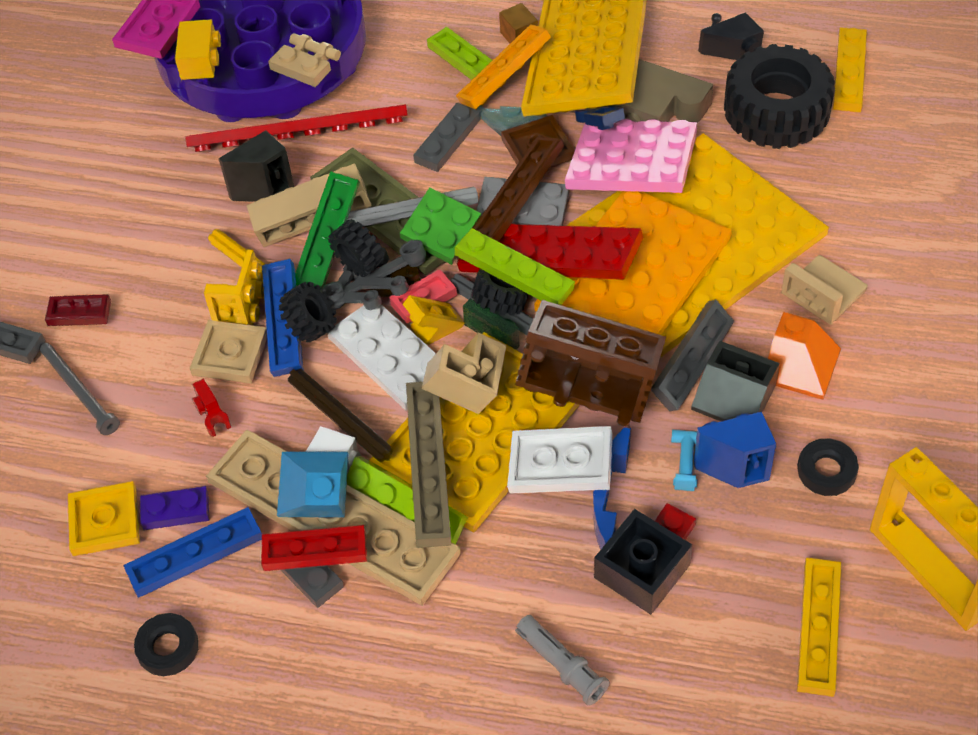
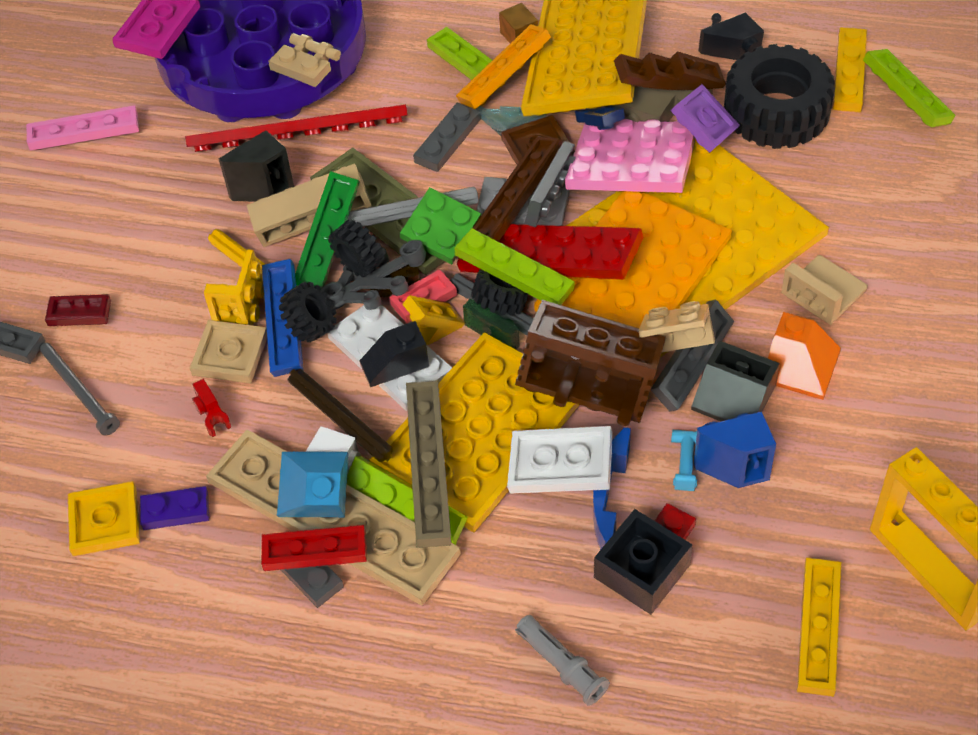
blue plate [123,507,262,598] -> none
black tyre [134,613,198,677] -> none
yellow brick [175,19,221,80] -> none
tan brick [422,332,506,414] -> none
black tyre [797,438,859,496] -> none
none -> bright pink plate [26,105,139,151]
none -> black slope [359,321,429,388]
none -> dark grey plate [524,141,576,227]
none -> reddish brown slope [614,51,726,90]
none -> tan bracket [639,301,715,352]
none -> medium lavender plate [671,84,740,153]
none -> lime plate [863,49,956,127]

